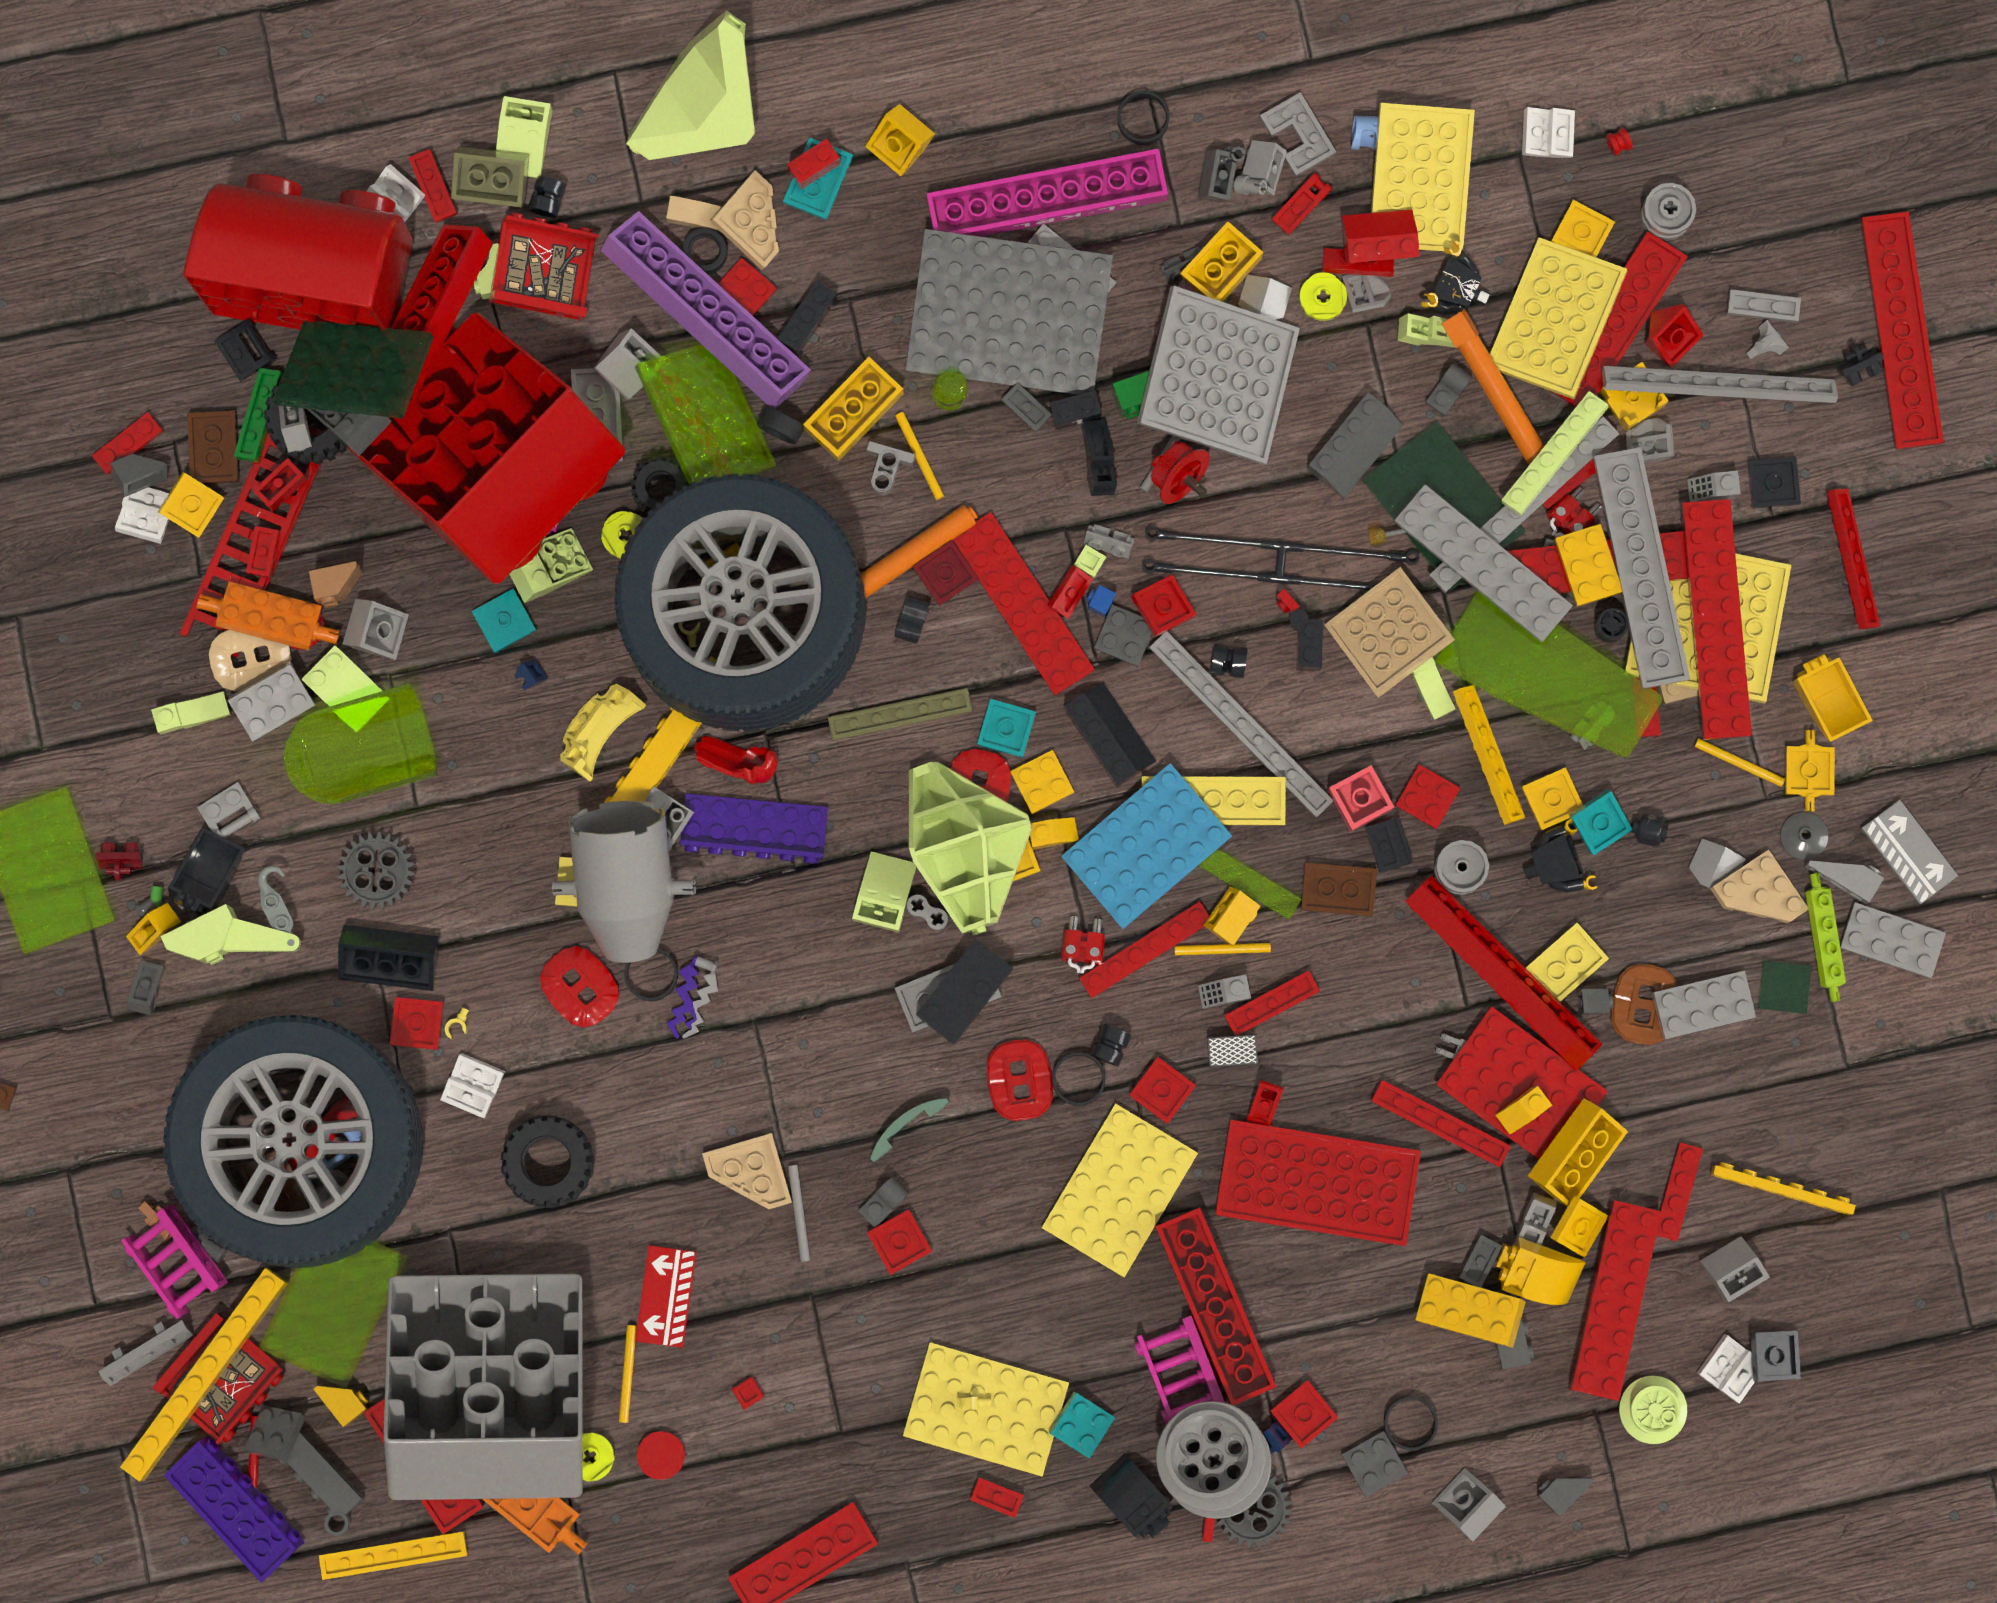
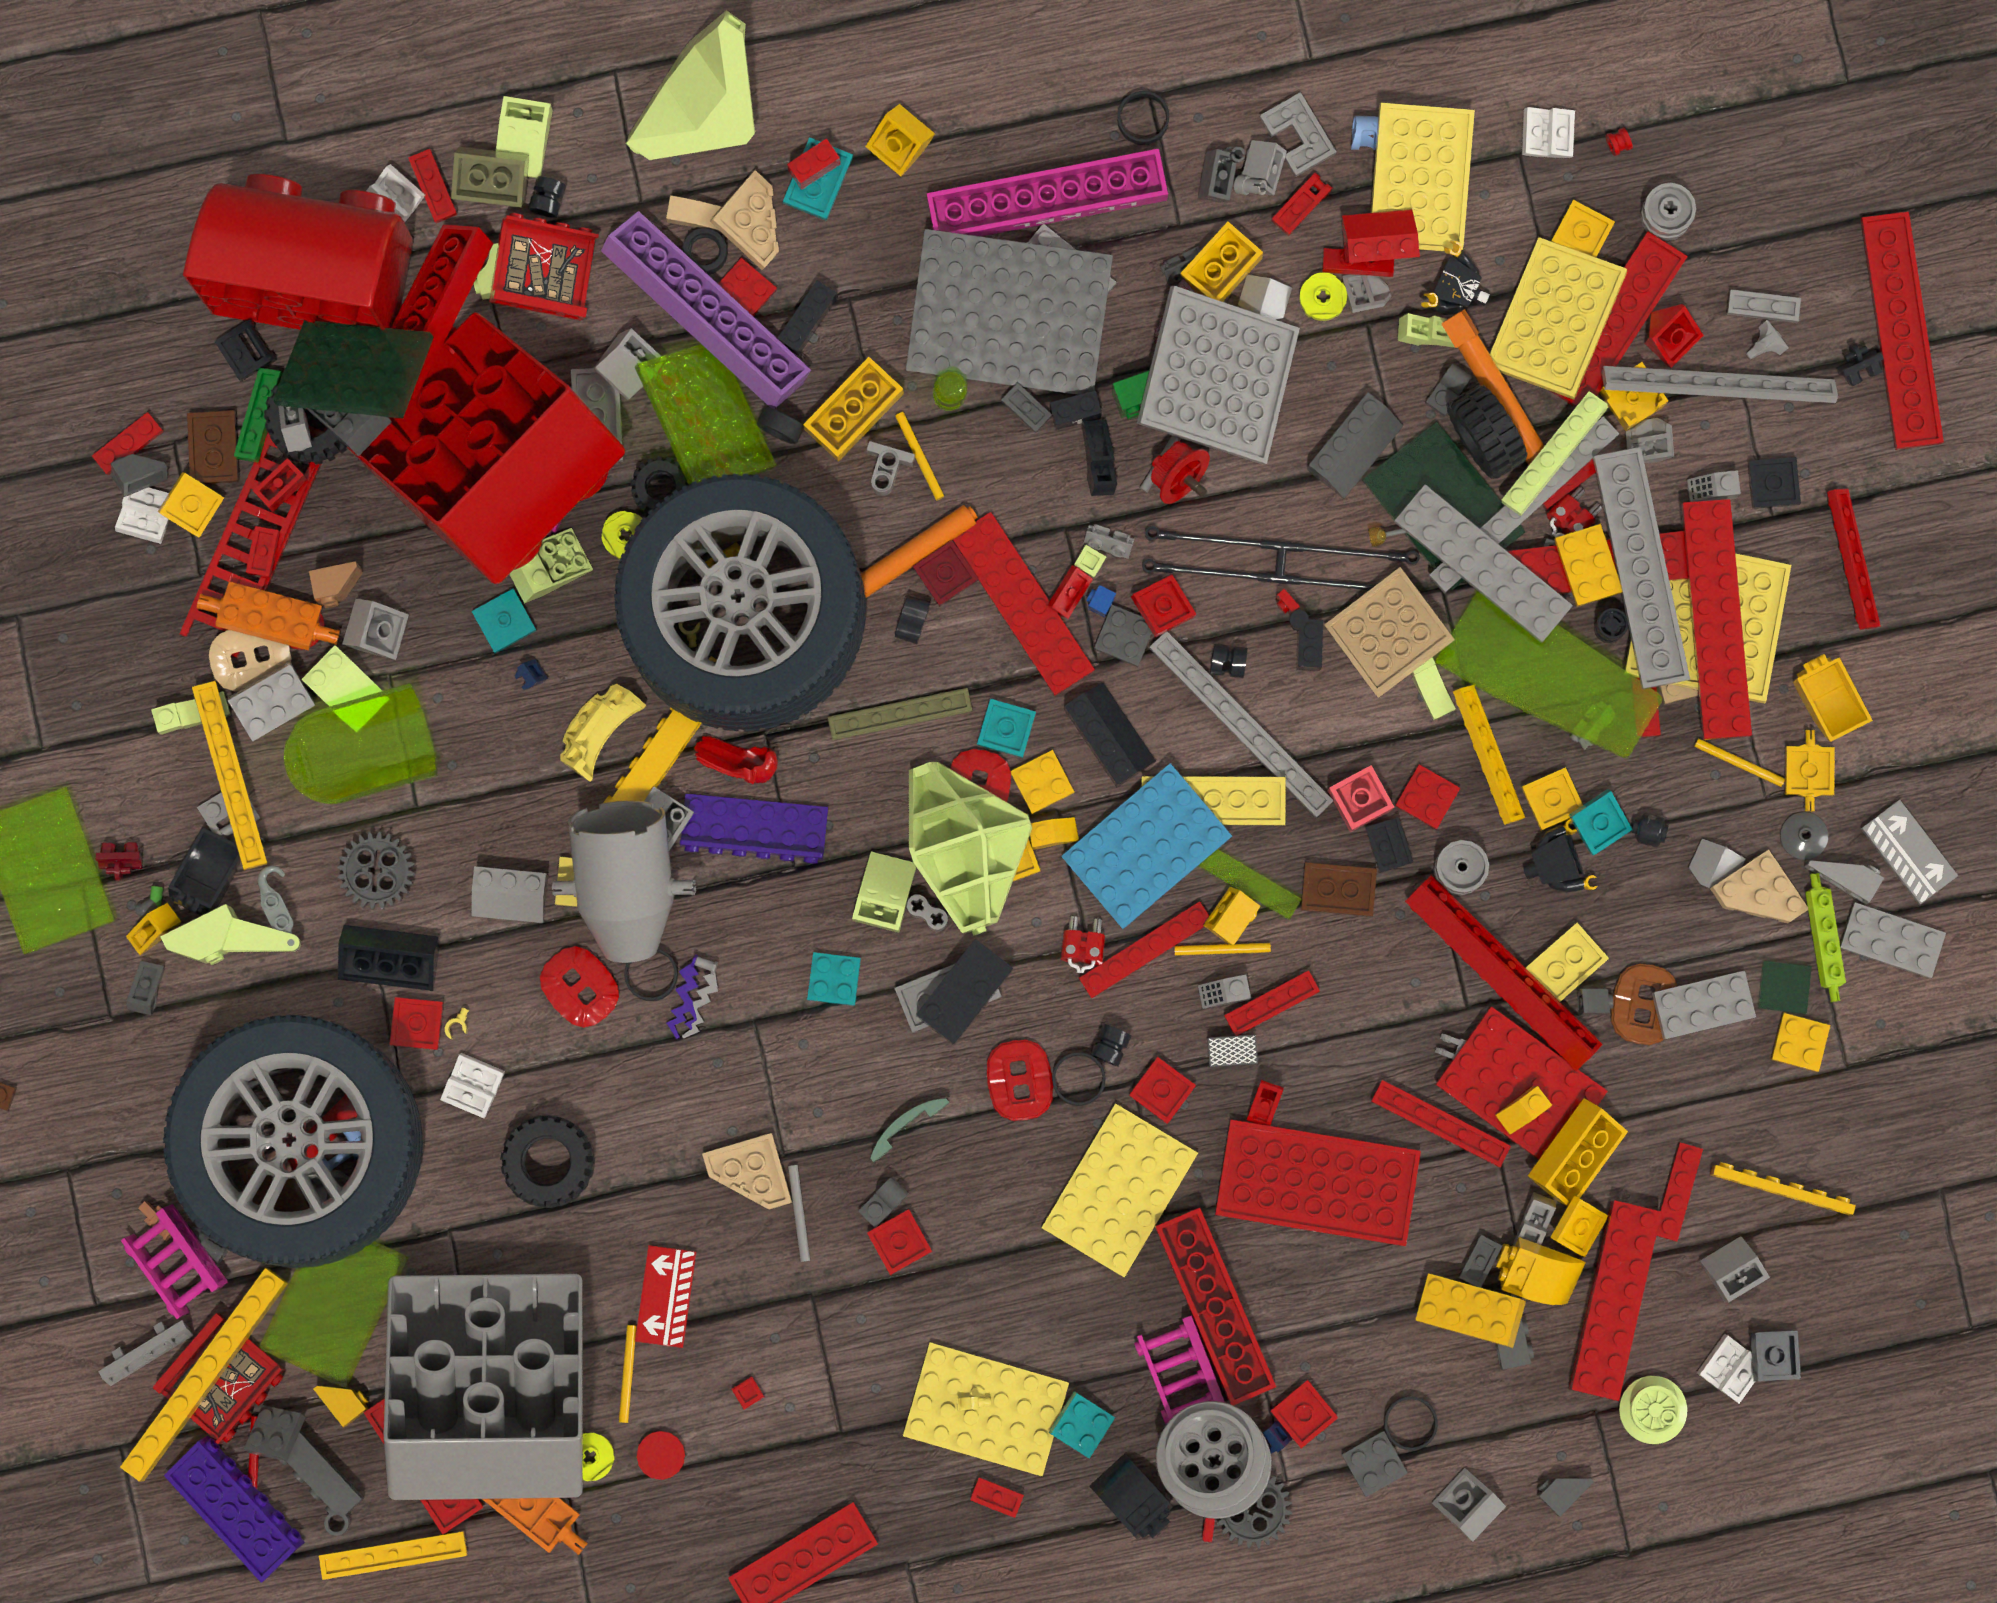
none -> yellow plate [192,681,267,870]
none -> light grey slope [472,866,548,923]
none -> teal plate [807,952,861,1006]
none -> black tyre [1447,385,1527,479]
none -> yellow plate [1771,1013,1831,1072]

